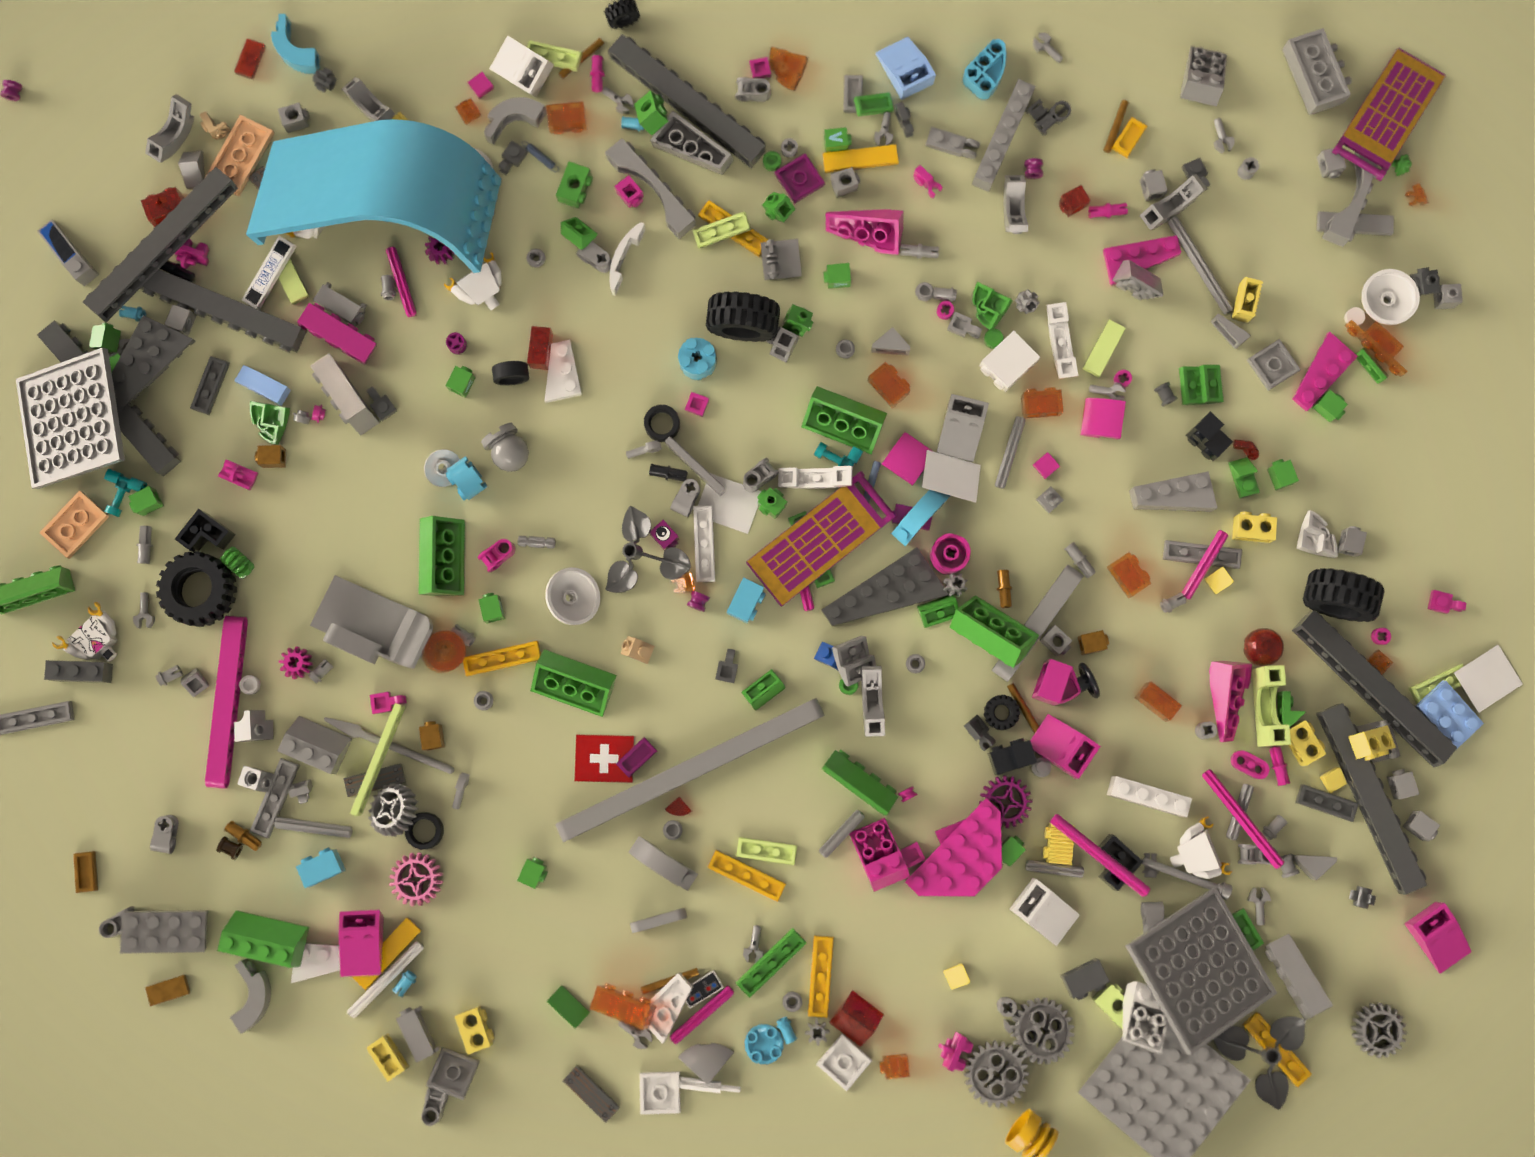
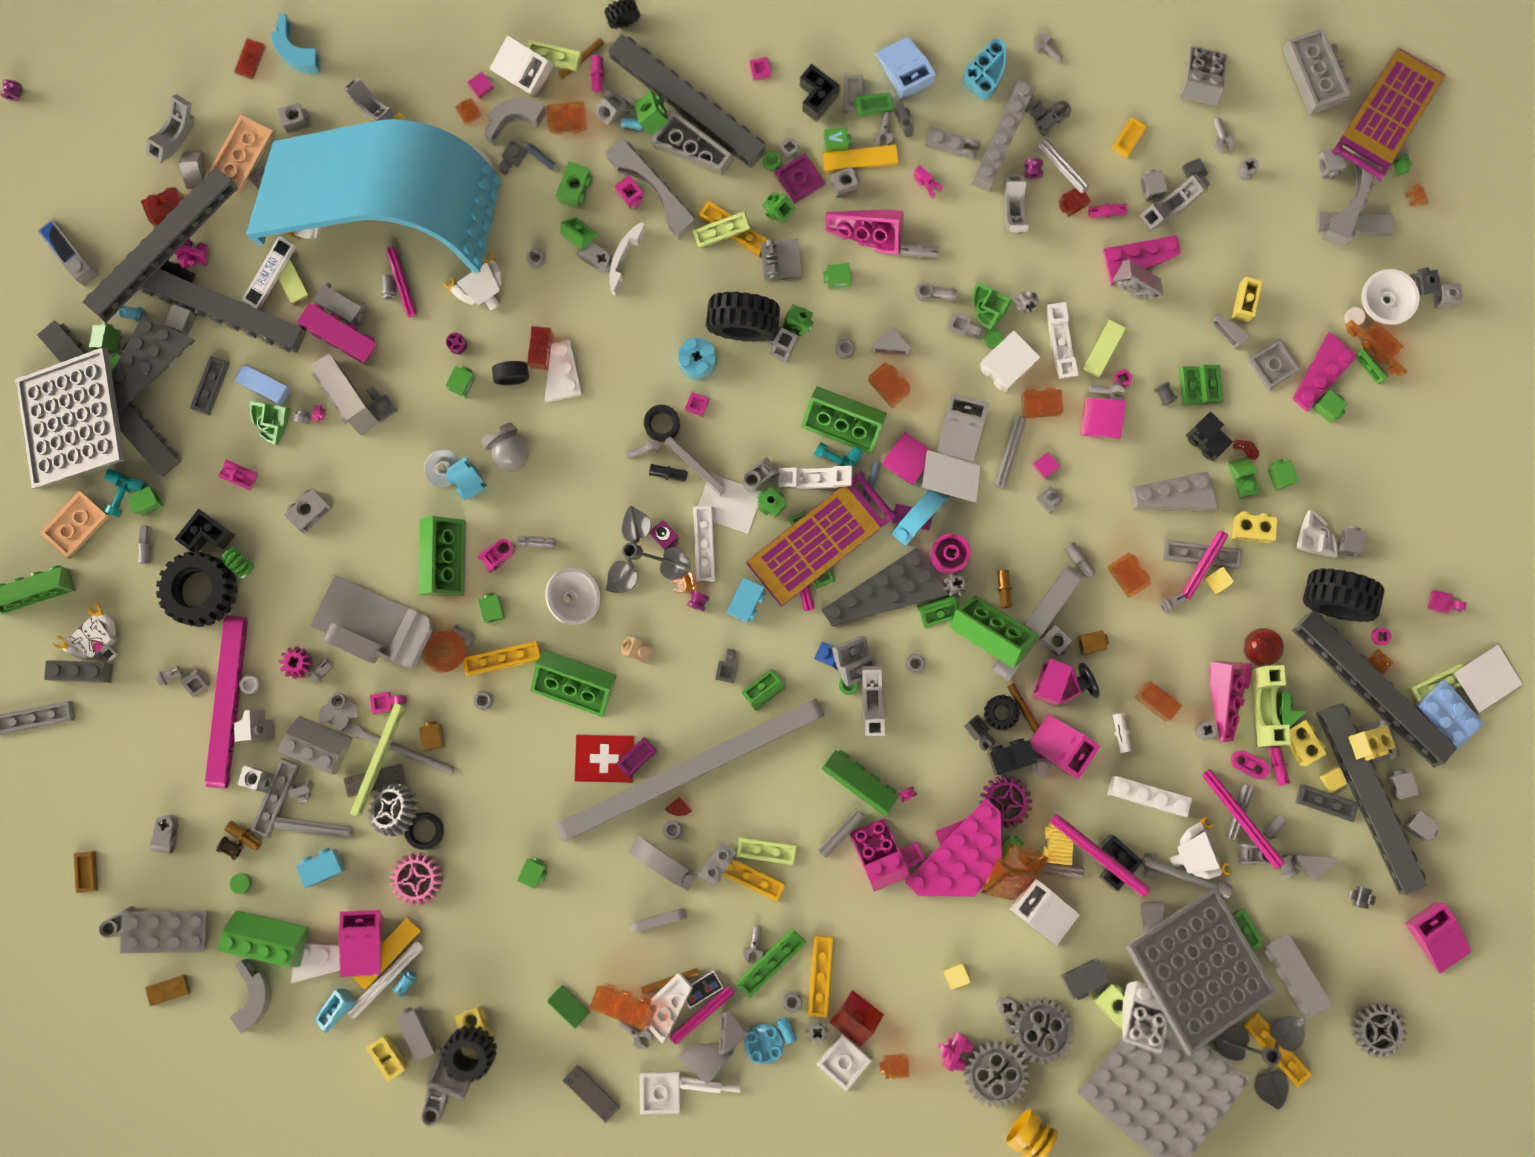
light grey bar [133,592,155,629] -> none
tan bracket [199,111,231,140] -> none
pearl gold brick [255,445,286,468] -> none
dark grey gear [313,67,336,93] -> none
magenta gear [425,236,455,265] -> none
light grey bar [452,772,470,809] -> none
light grey piece [670,479,700,517] -> none
light grey piece [735,77,771,102] -> none
clear orange brick [769,47,809,91] -> none
dark pink bush [937,301,954,320] -> none
pearl gold bar [1103,100,1129,153] -> none
light grey axle [1168,216,1234,314] -> none
light grey bar [1247,887,1271,926] -> none
none -> bright green tile [230,874,251,894]
none -> light grey brick [284,488,332,534]
none -> medium azure slope [315,988,356,1033]
none -> light grey plate [319,693,358,731]
none -> black tyre [442,1025,497,1083]
none -> light grey brick [595,92,627,126]
none -> light grey brick [699,842,737,886]
none -> light grey slope [719,1012,748,1055]
none -> black brick [800,63,841,122]
none -> clear orange slope [981,844,1048,900]
none -> light grey axle [1038,139,1089,193]
none -> white pin [1112,713,1132,753]

